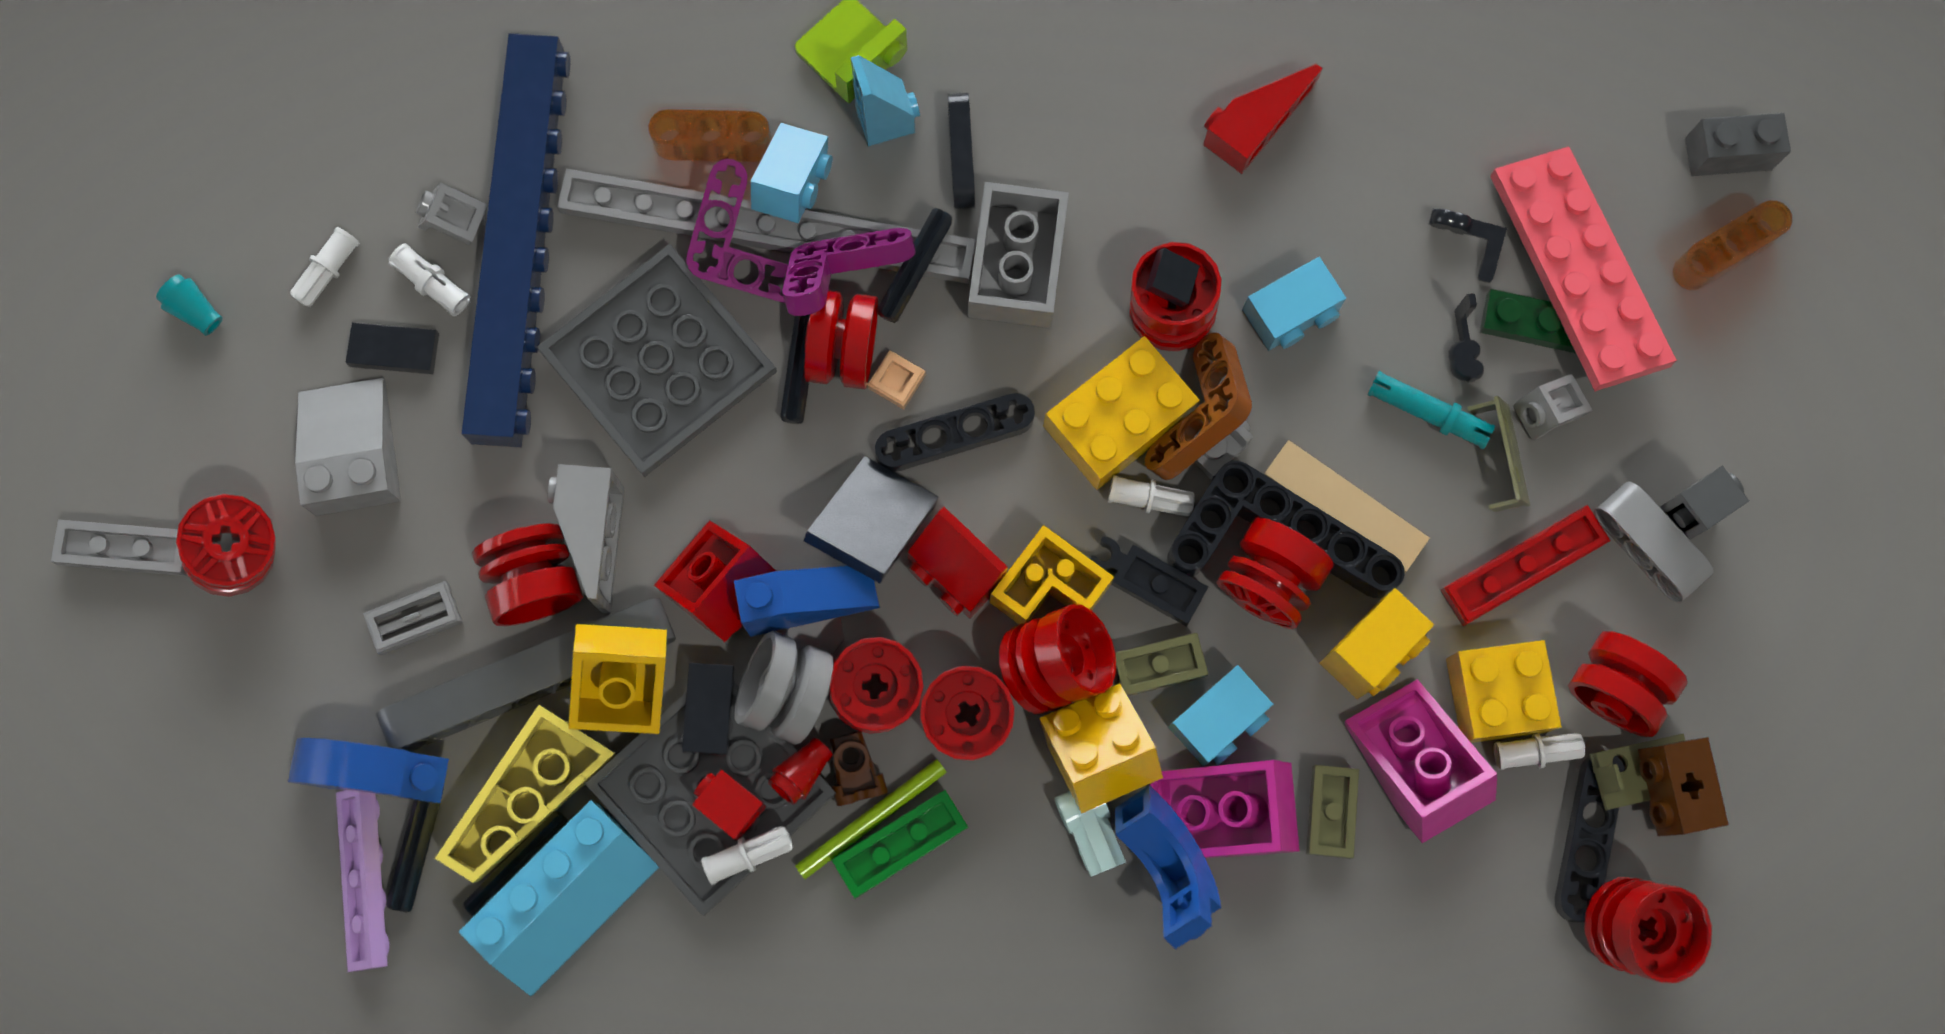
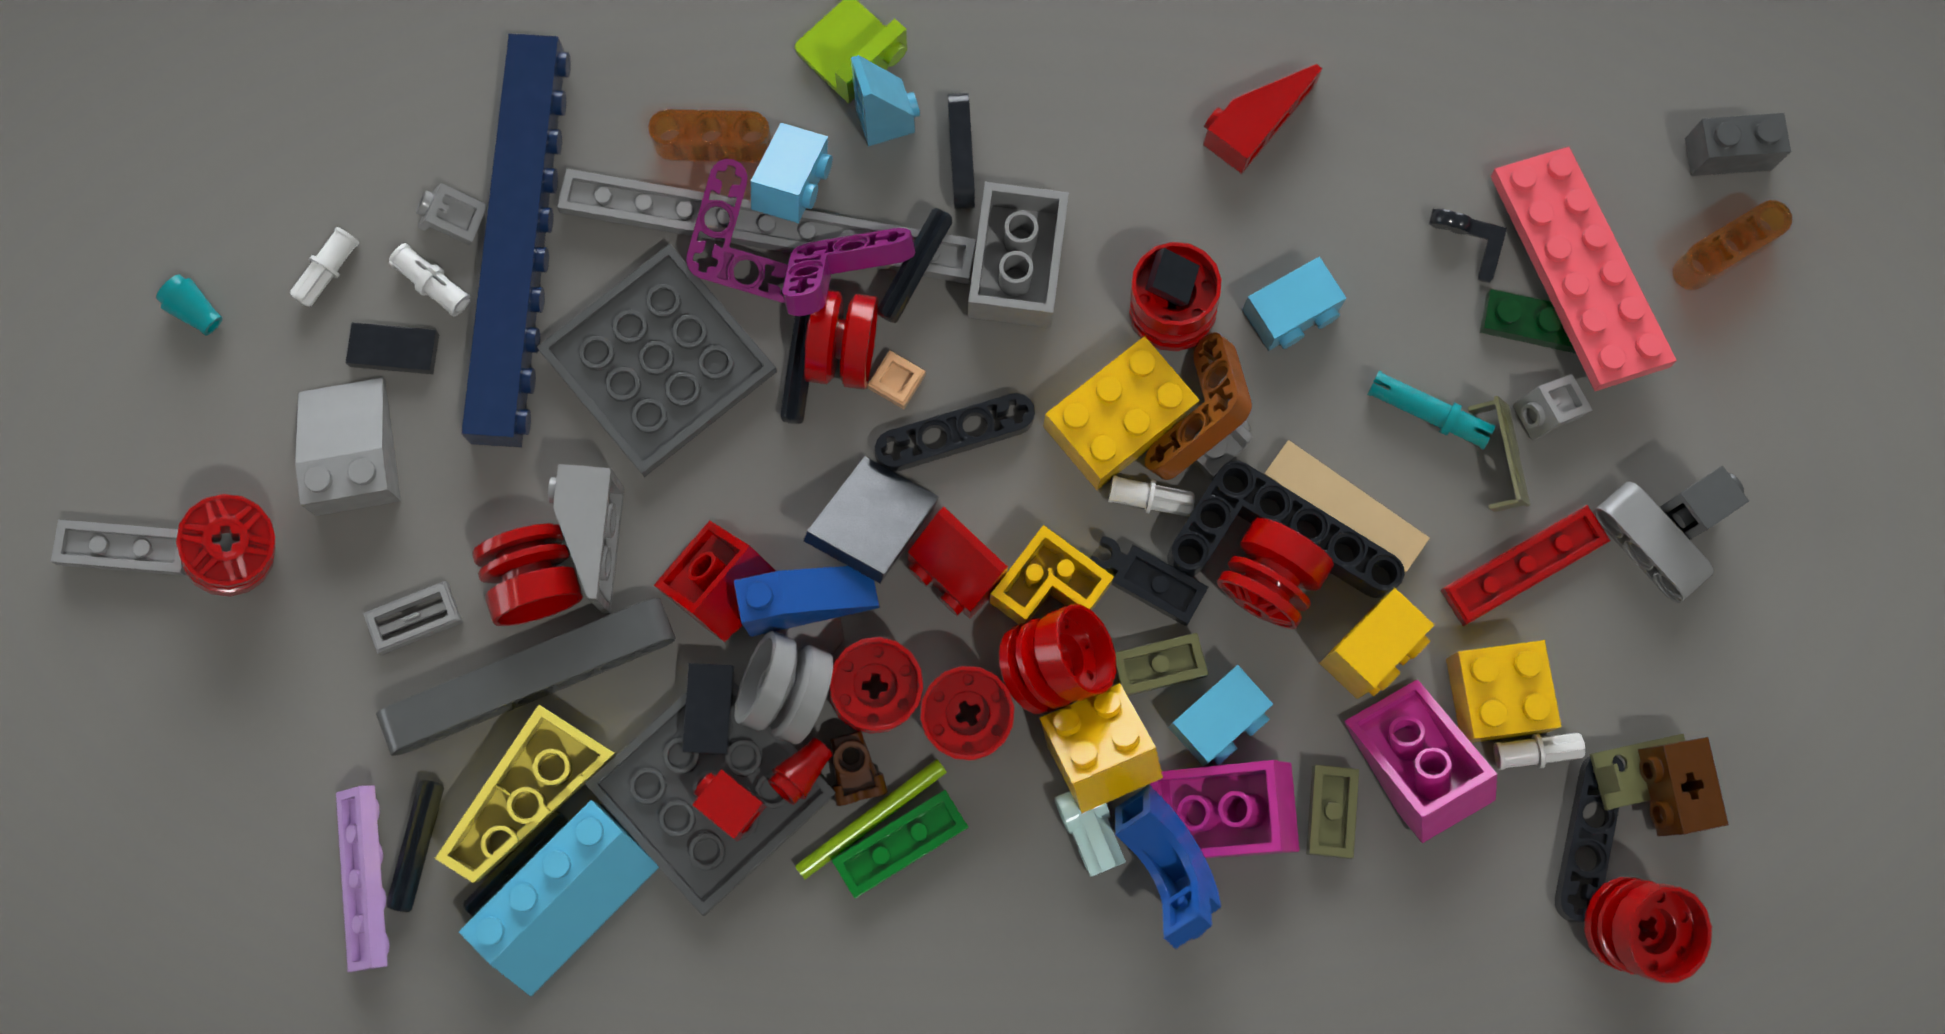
blue arch [288,738,449,803] -> none
yellow brick [568,624,667,734] -> none
white axle [702,826,793,885] -> none
black piece [1449,293,1484,383] -> none
red wheel [1568,631,1688,737] -> none

